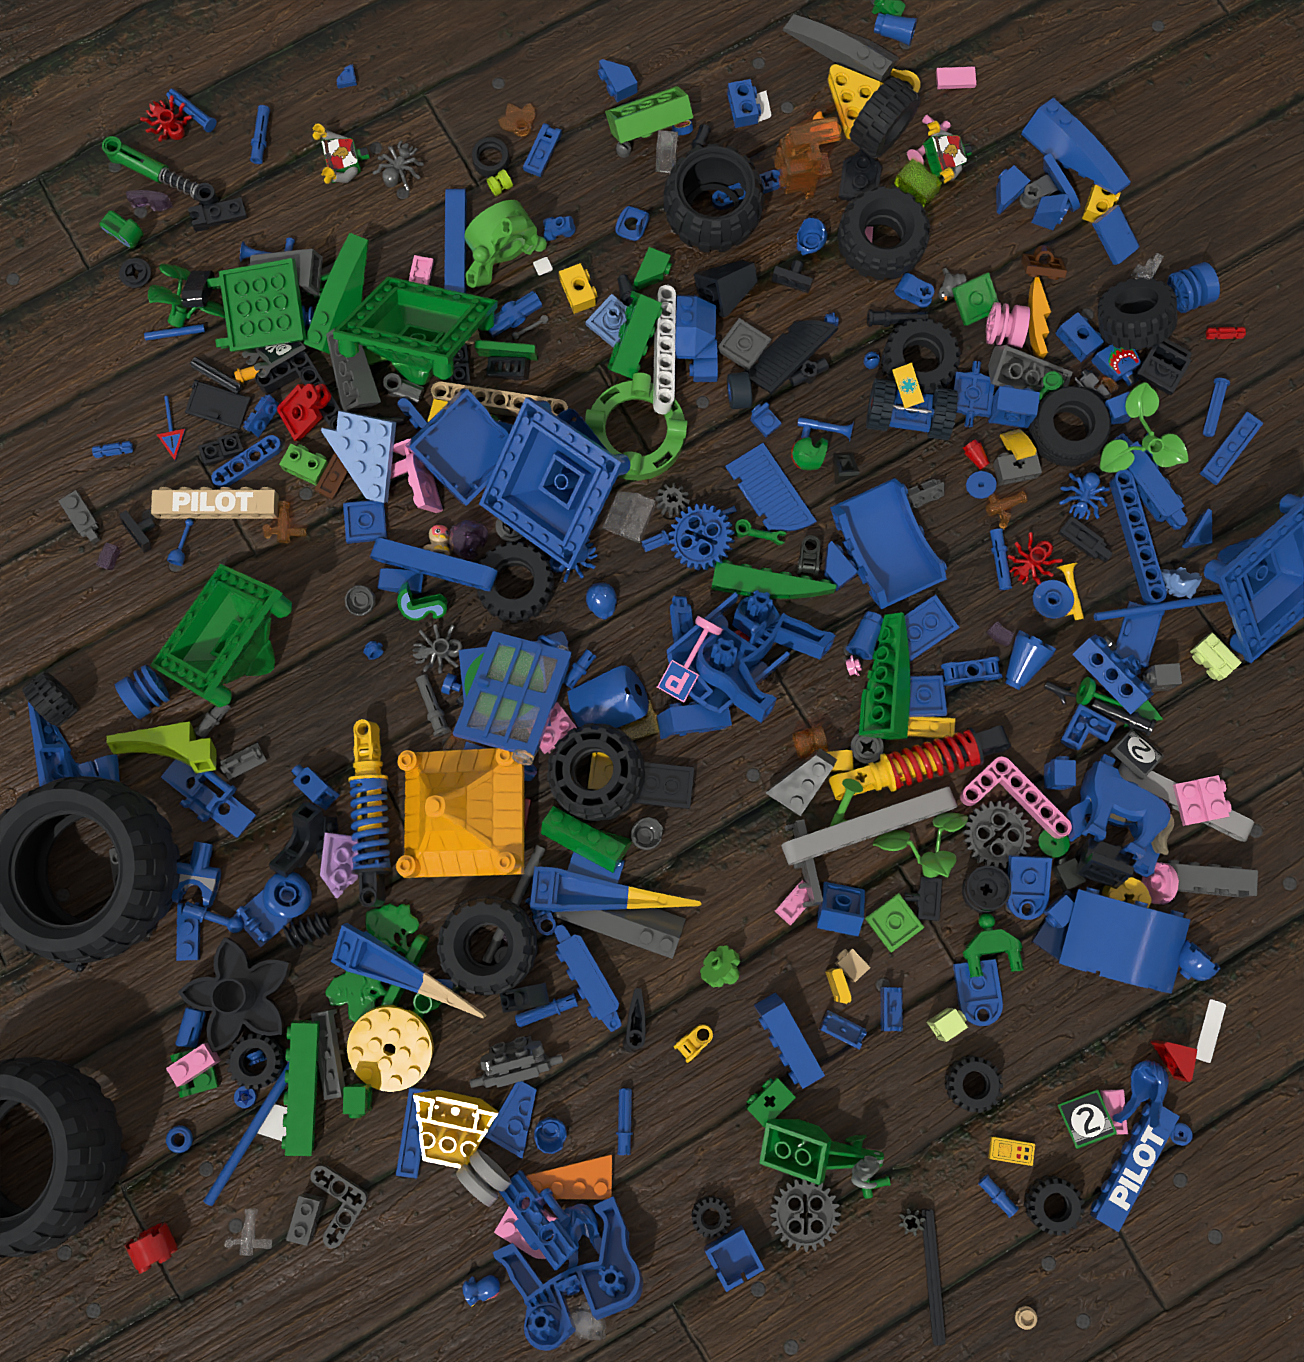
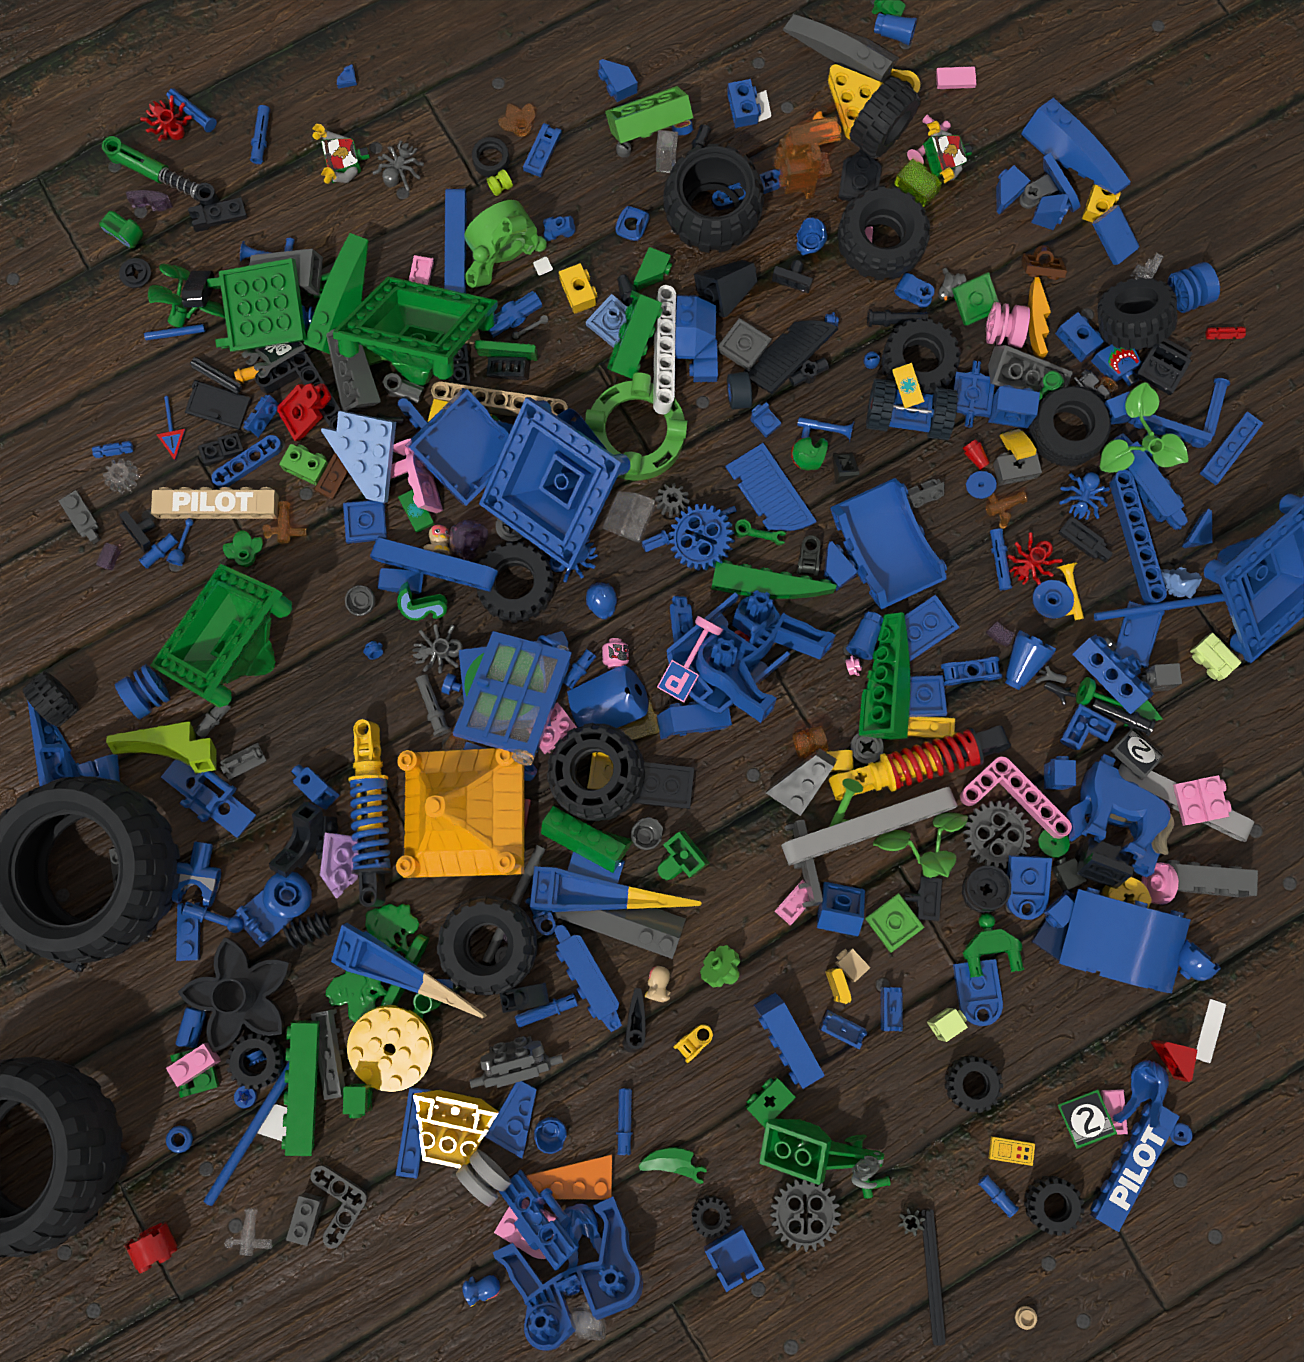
none -> clear gear [103,458,140,494]
none -> blue pin [139,532,179,569]
none -> green plate [223,530,263,567]
none -> green tile [398,490,434,533]
none -> bright pink head [602,638,629,669]
none -> green piece [639,1147,707,1184]
none -> tan animal [645,966,670,1002]
none -> green brick [658,831,710,880]
none -> dark grey bar [1035,665,1067,684]
none -> blue plate [1128,414,1213,448]

